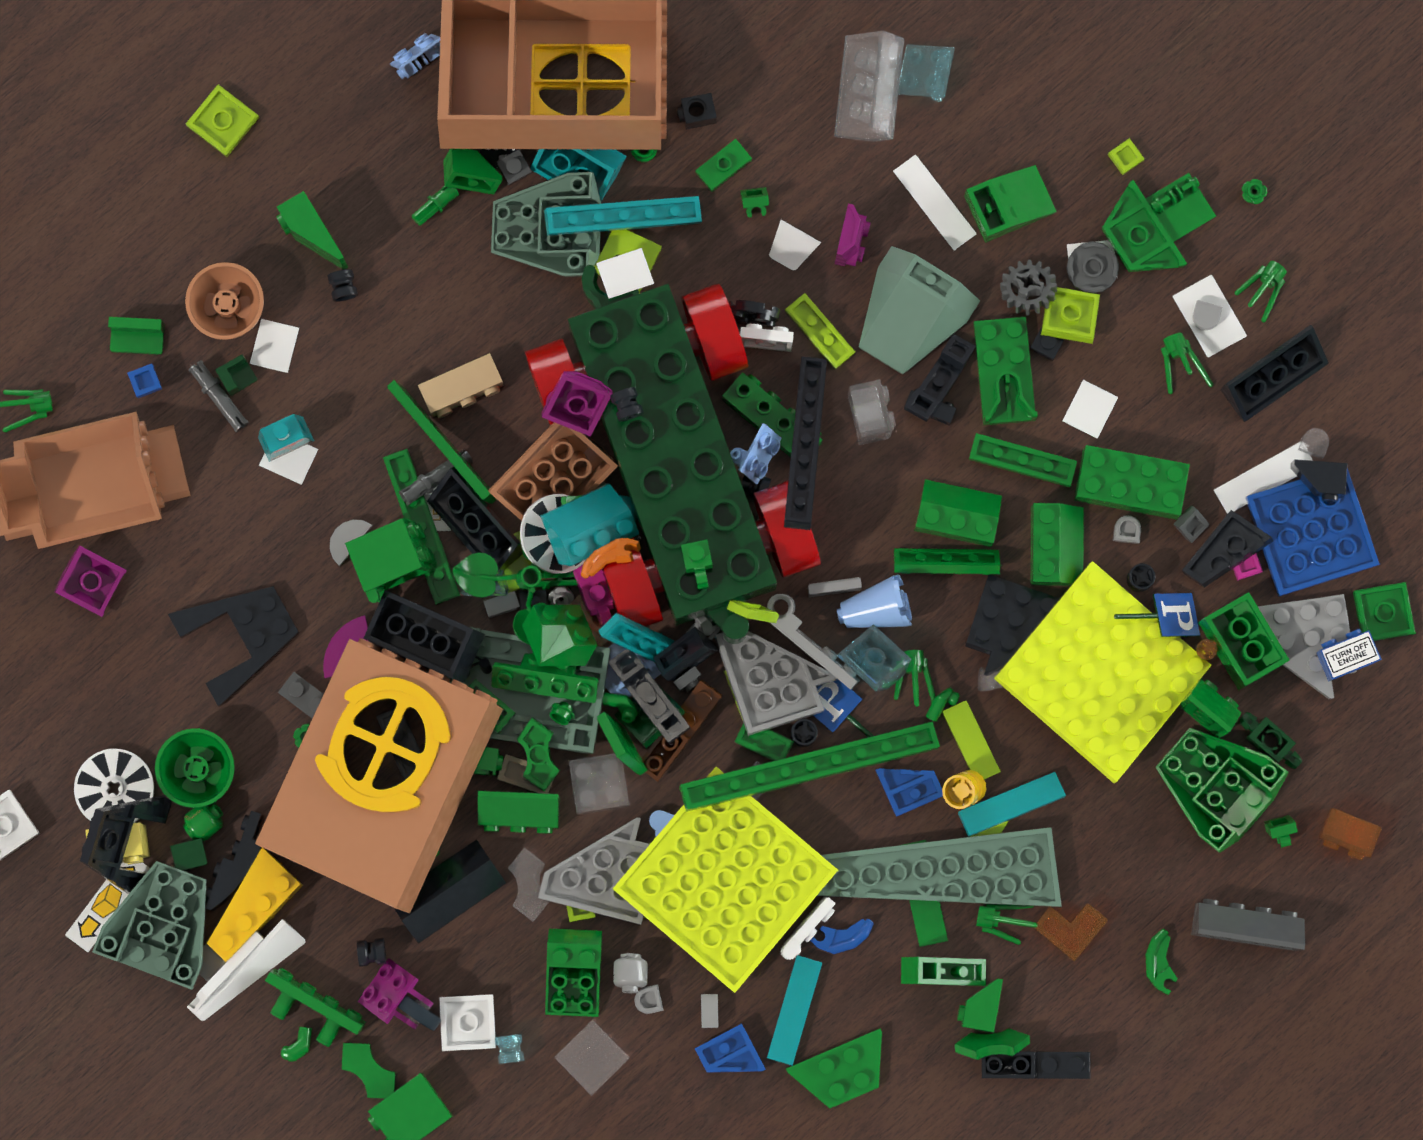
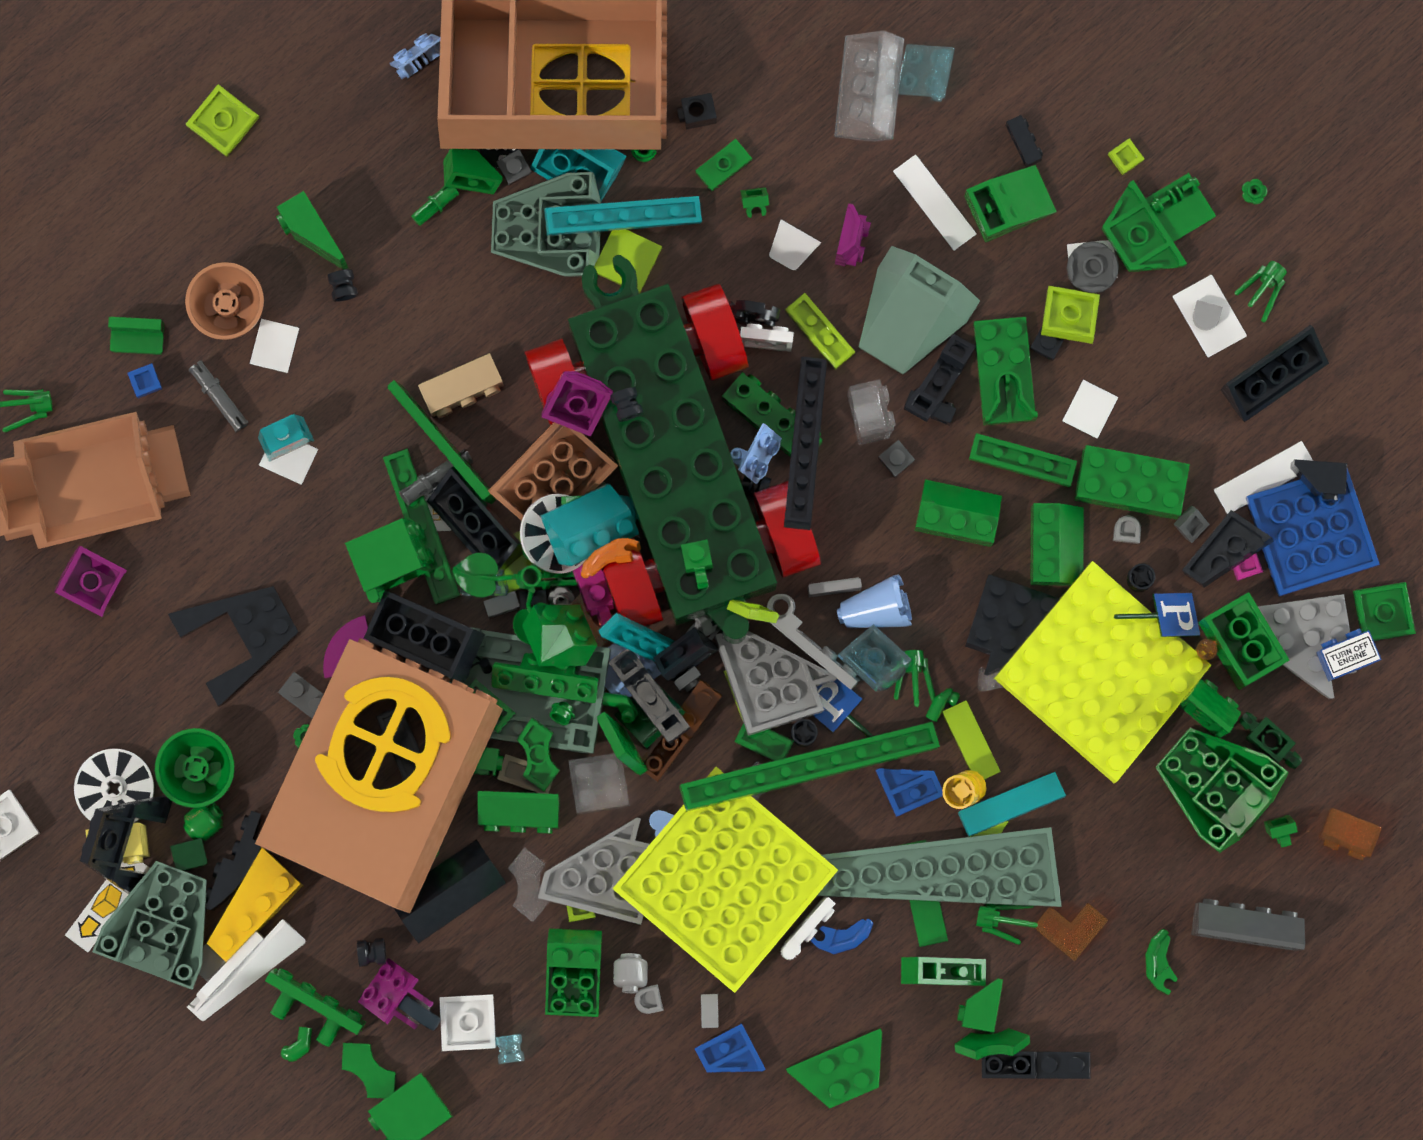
dark green panel [215,354,257,396] -> none
light grey tile [330,520,373,567] -> none
clear tile [555,1020,630,1096] -> none
white sticker [596,248,654,299] -> none
teal tile [767,955,822,1066] -> none
green plate [893,548,1000,575] -> none
dark grey gear [1000,260,1057,315] -> none
green plant [1161,333,1213,394] -> none
clear tile [1298,428,1329,459] -> none
none -> dark grey plate [878,440,915,477]
none -> black piece [1005,115,1043,168]

